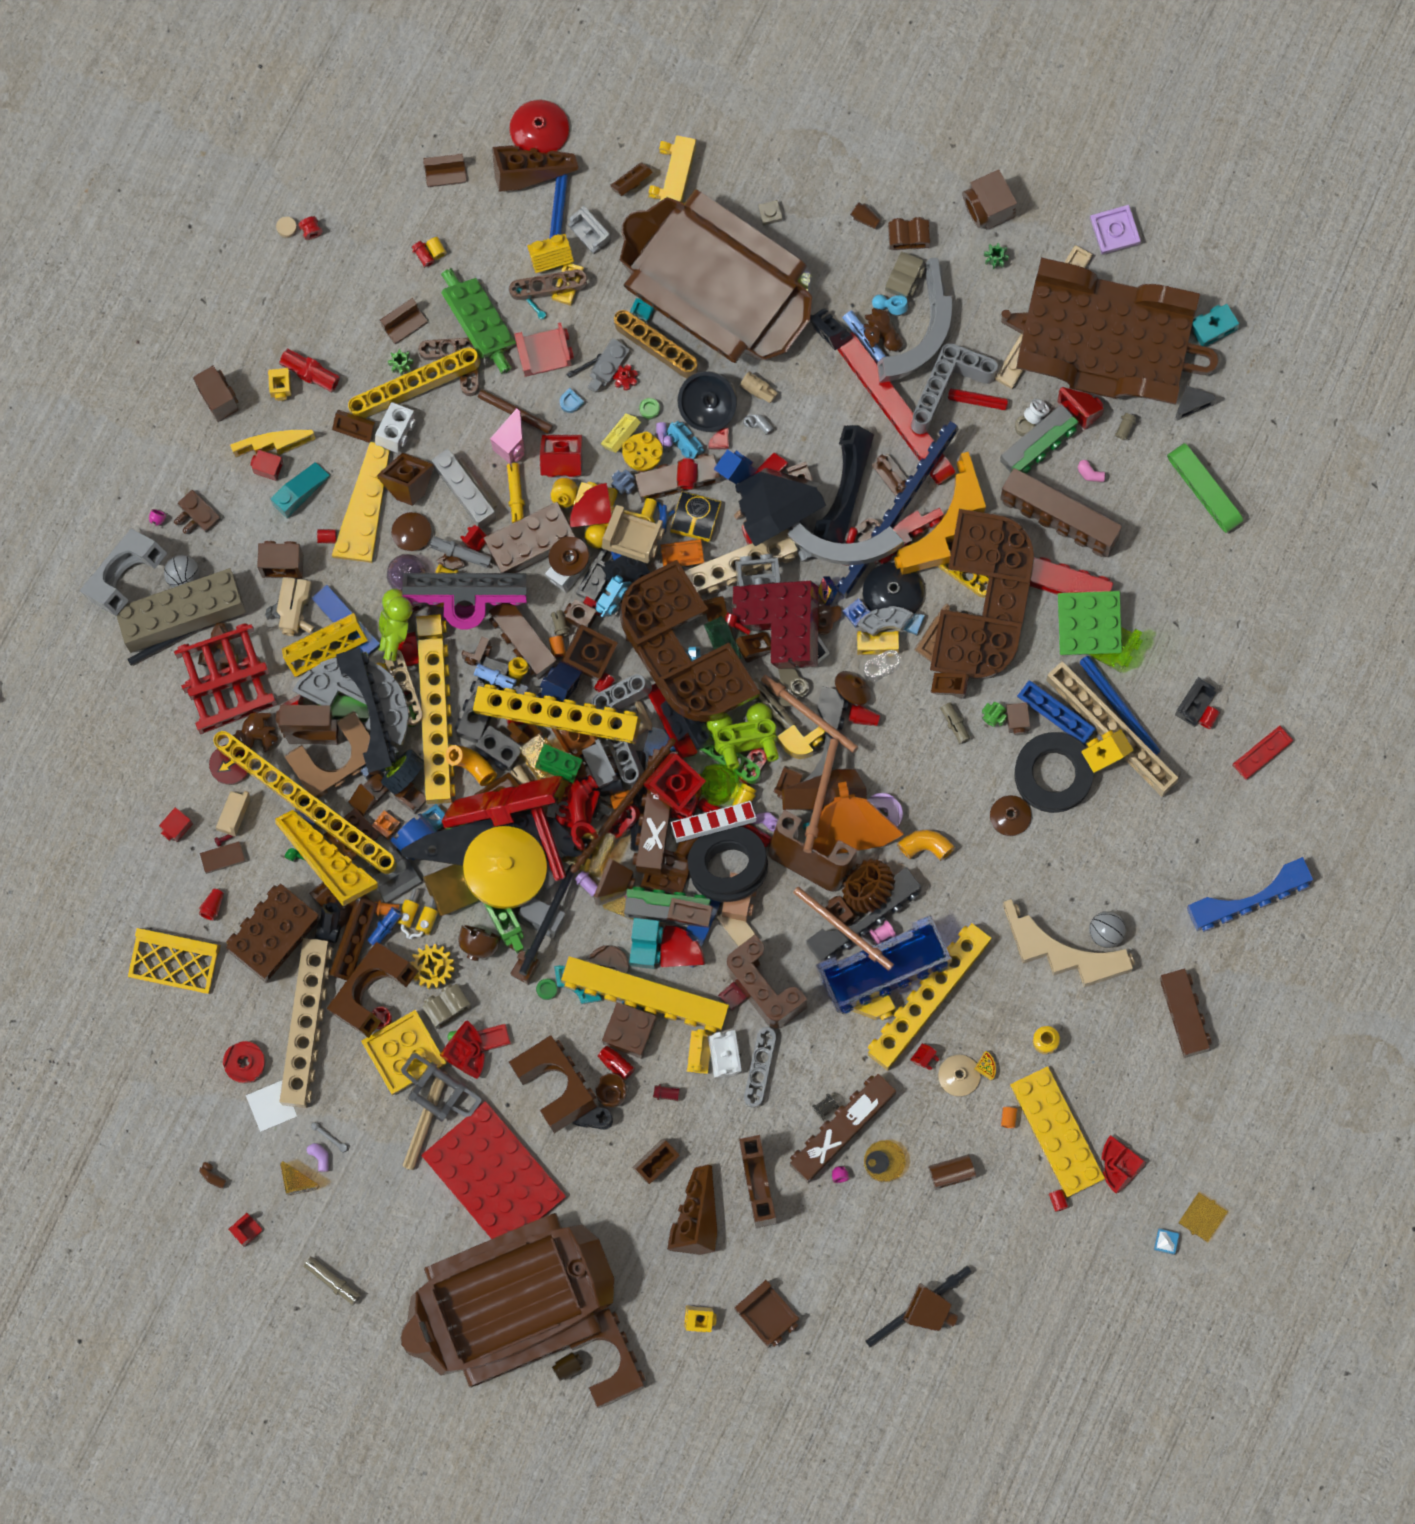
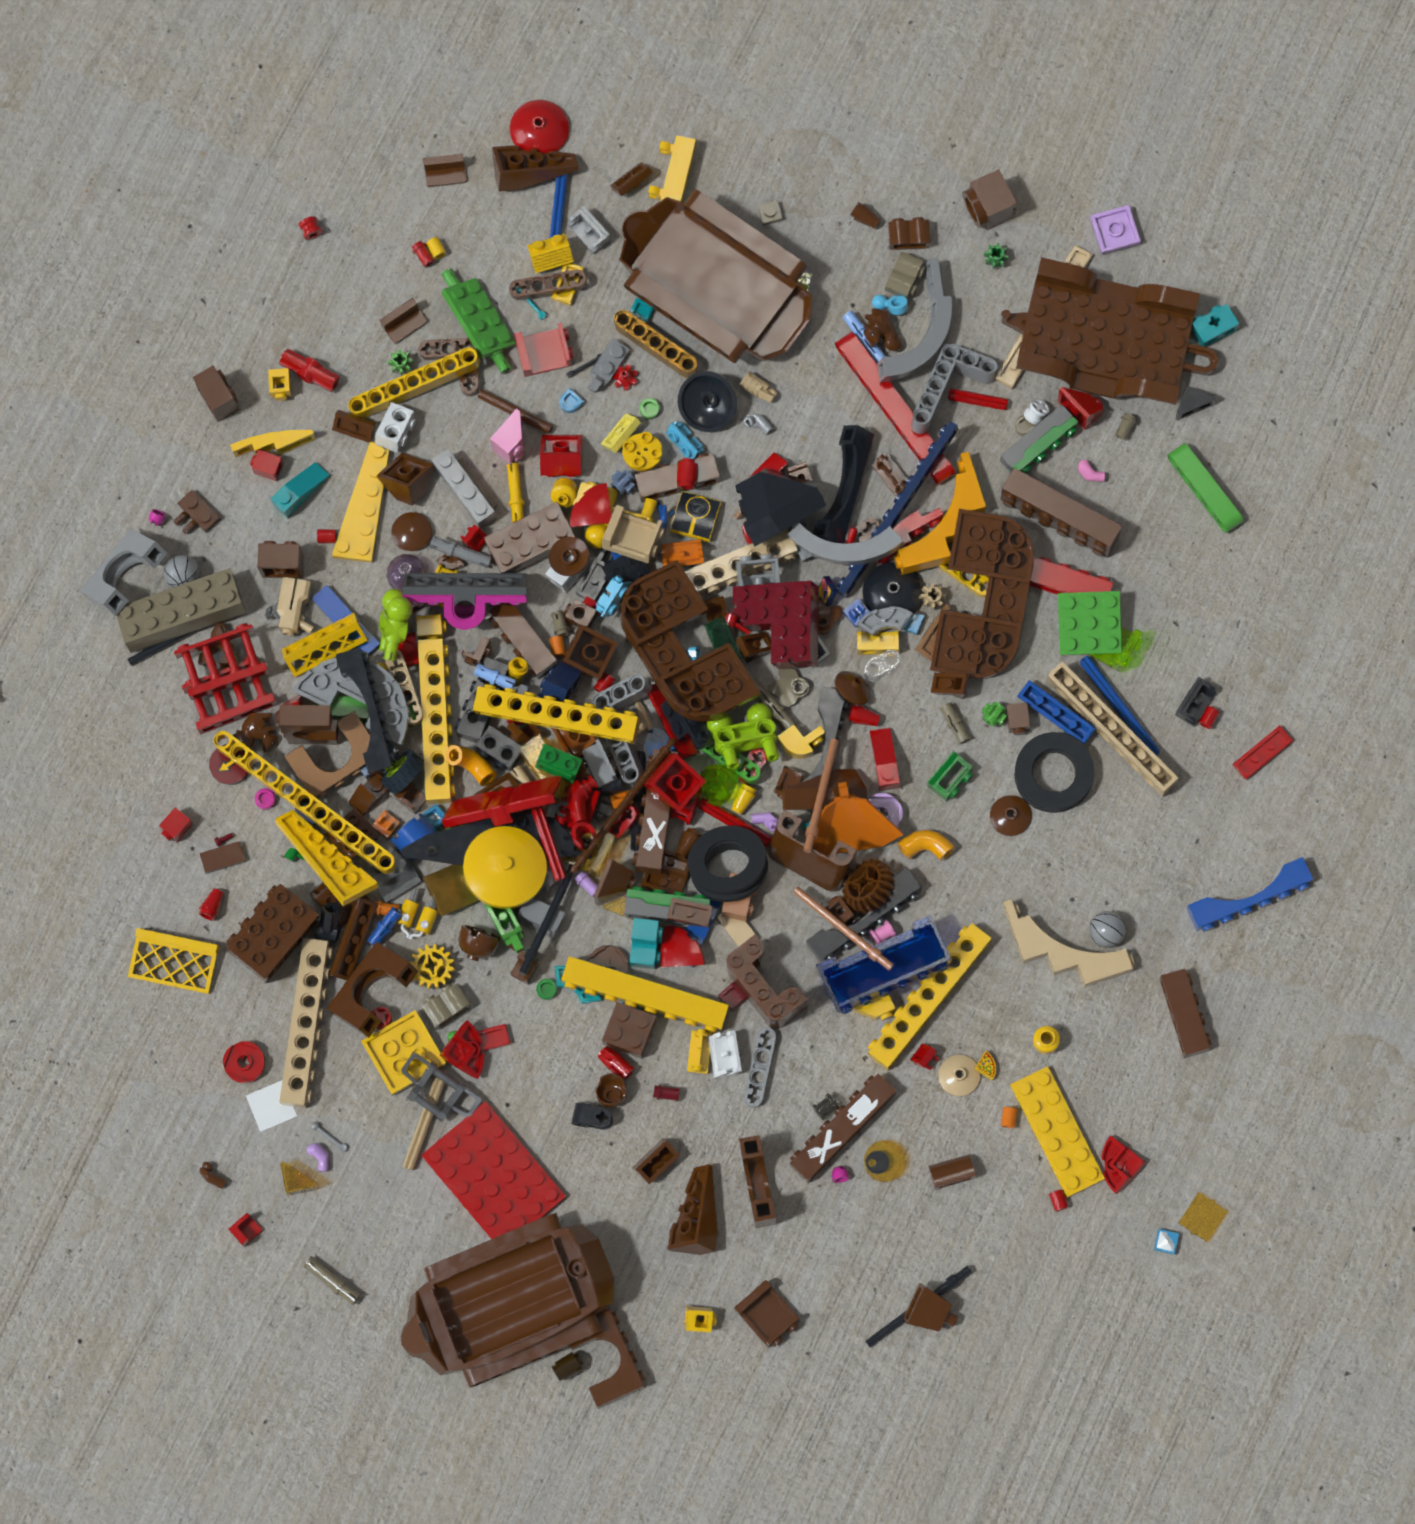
tan panel [216,791,250,837] -> none
tan tile [276,217,297,238] -> none
reddish brown arch [509,1035,597,1134] -> none
lavender arm [656,422,673,448] -> none
tile [671,801,756,843] -> none
tile [708,428,729,449] -> none
blue slope [714,449,757,485] -> none
nougat bar [761,675,858,753] -> none
black hinge [810,308,853,350] -> none
yellow brick [1081,729,1133,773] -> none
none -> dark pink tile [255,788,276,810]
none -> red slope [870,728,900,791]
none -> tan gear [919,583,946,610]
none -> green window [927,751,973,801]

